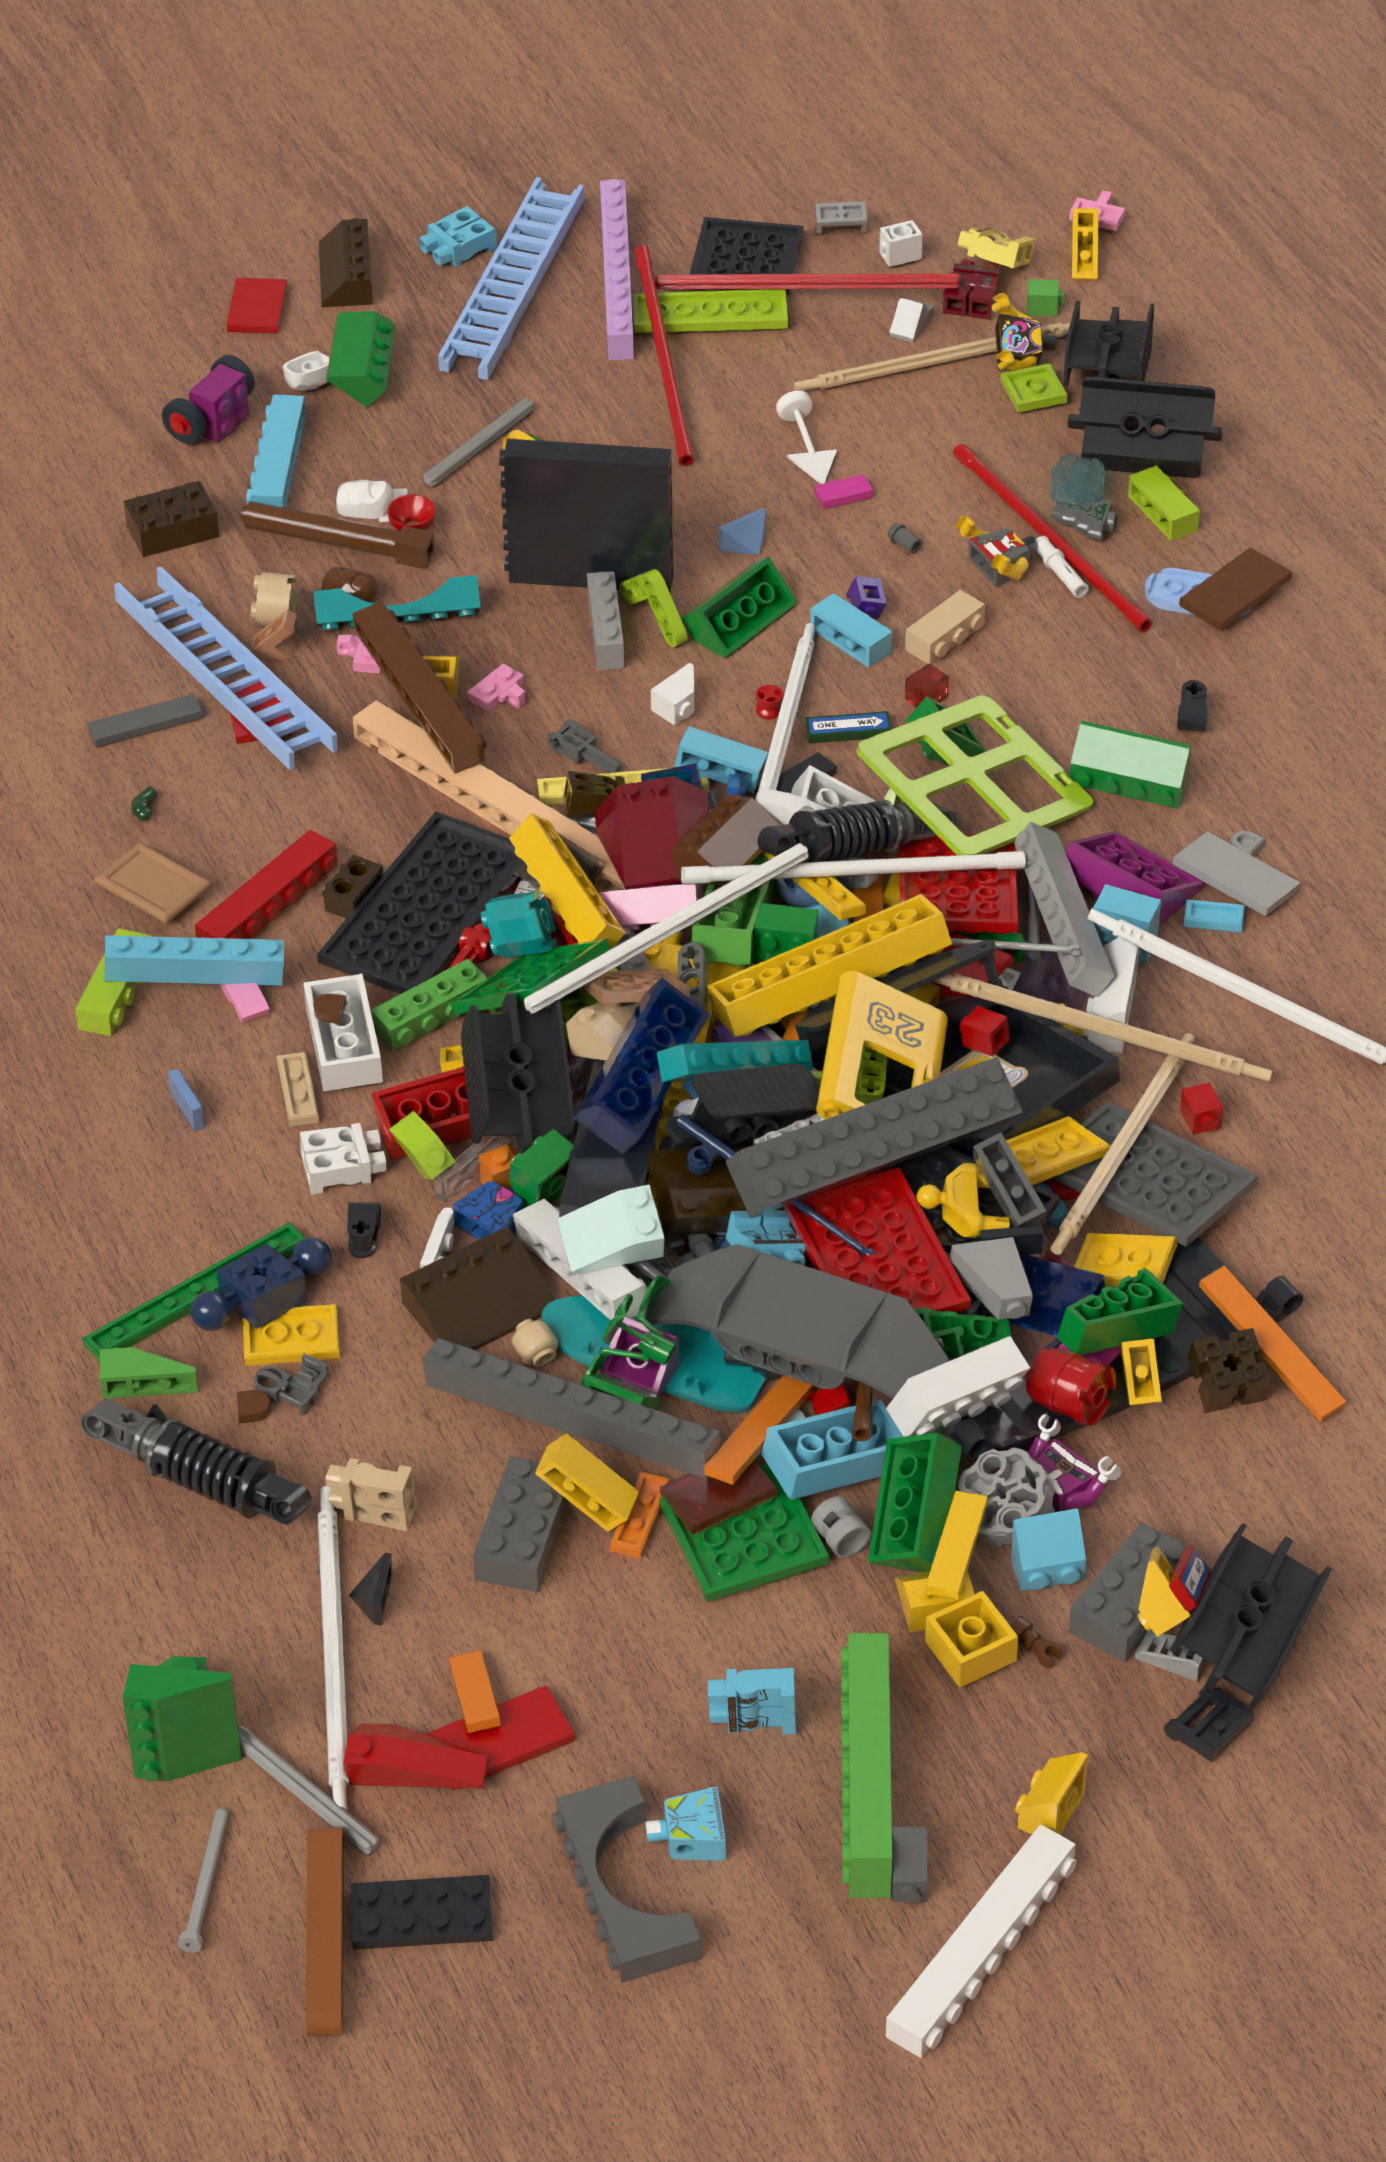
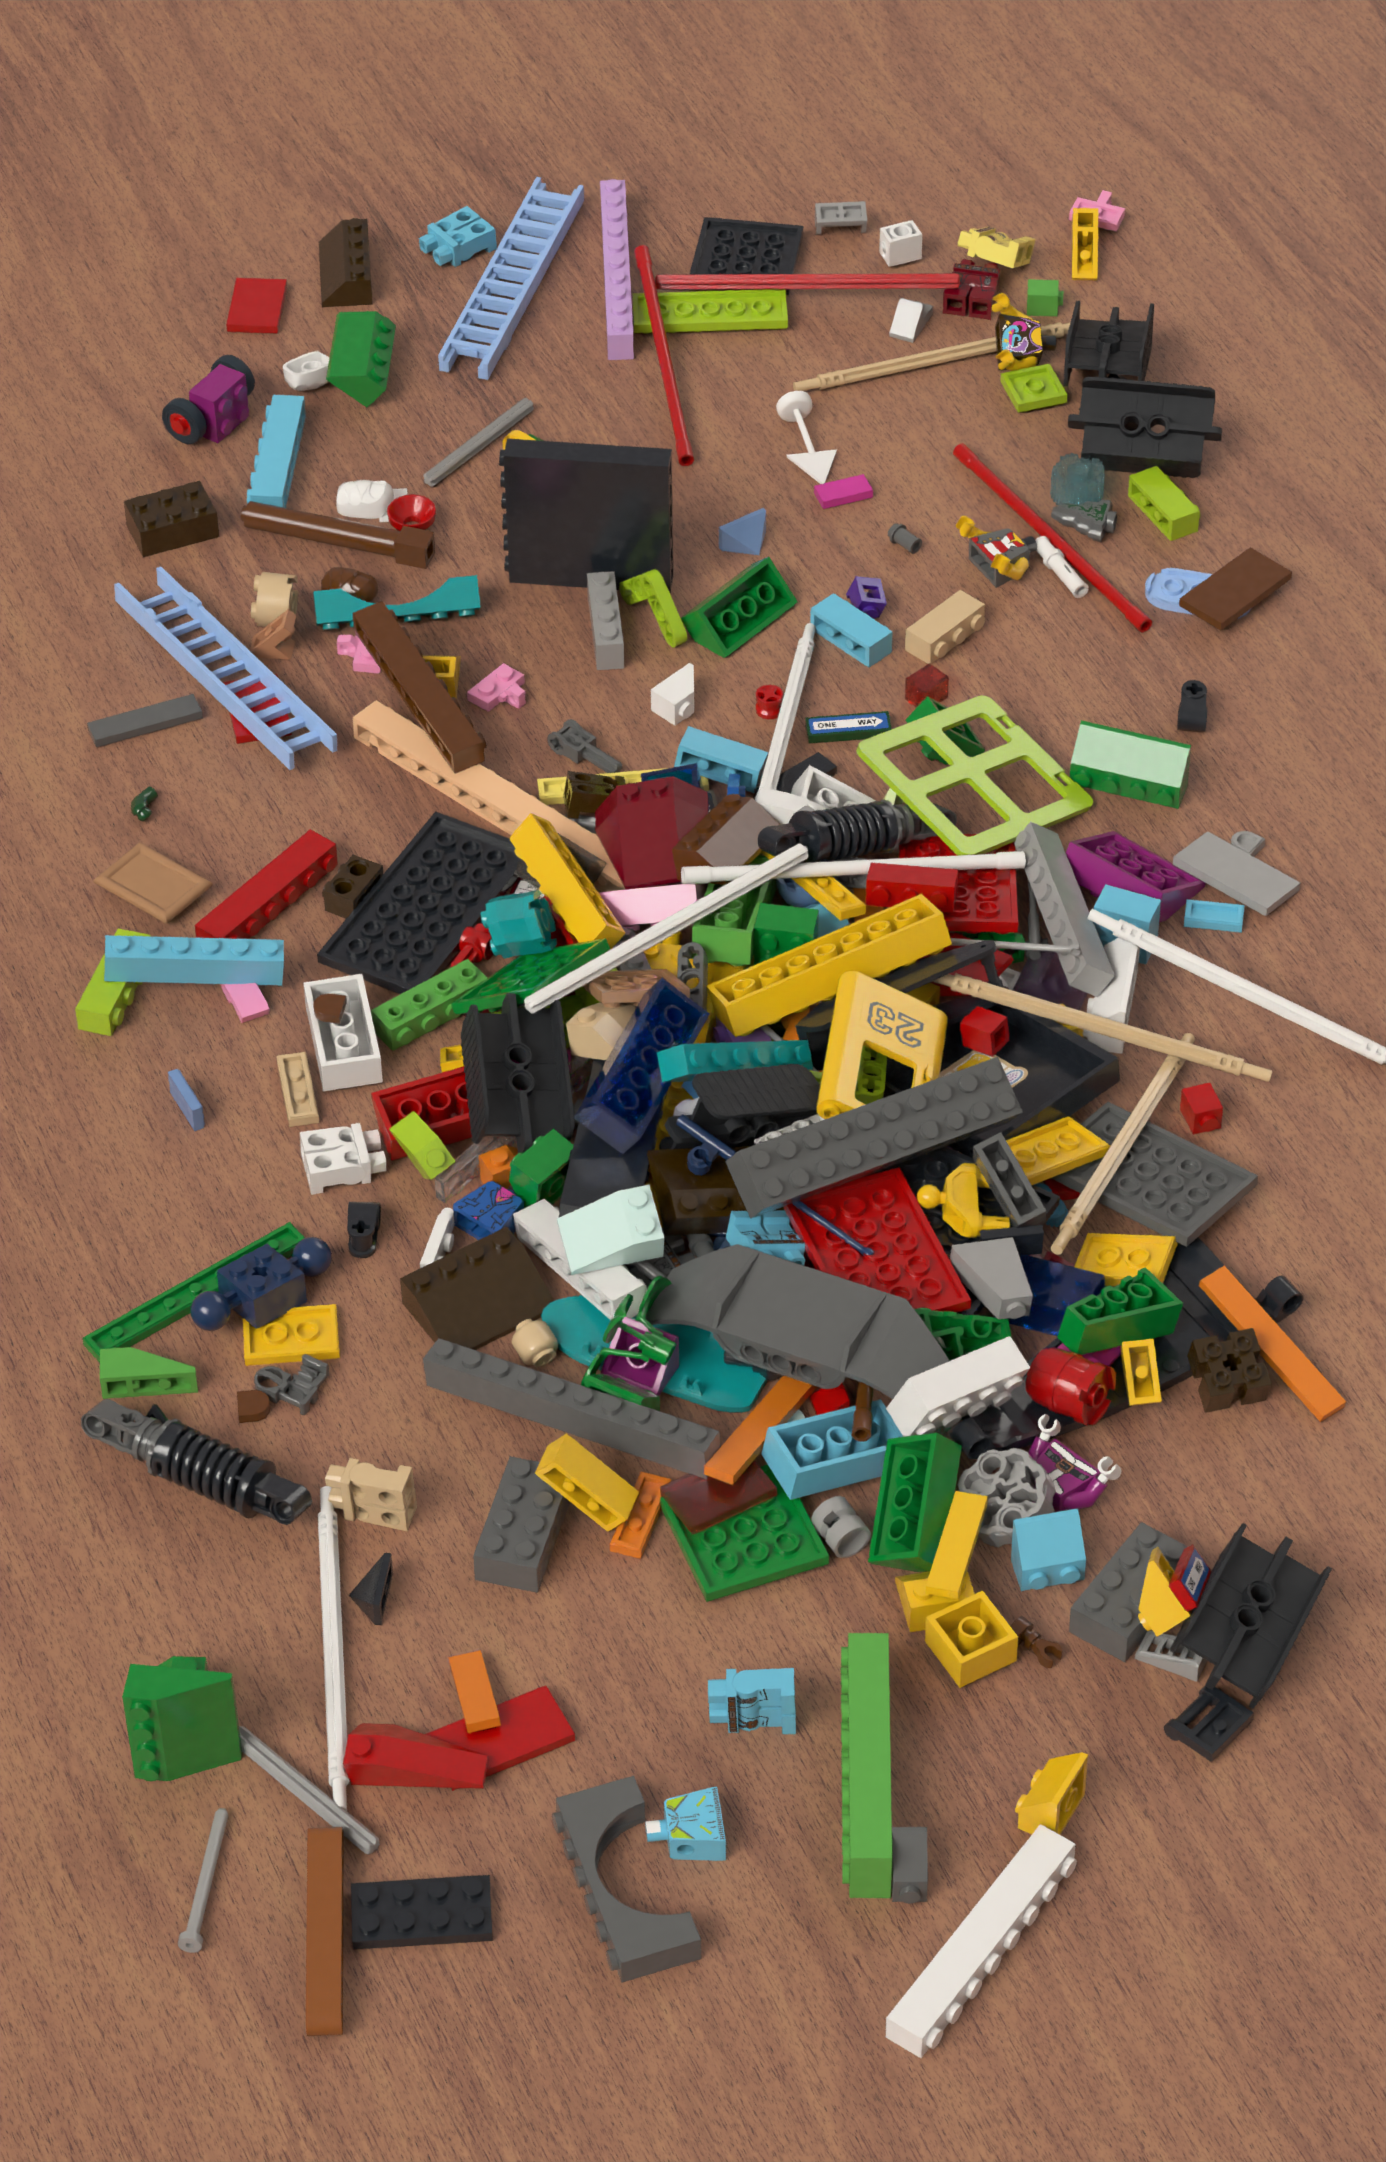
none -> red brick [866,862,958,913]

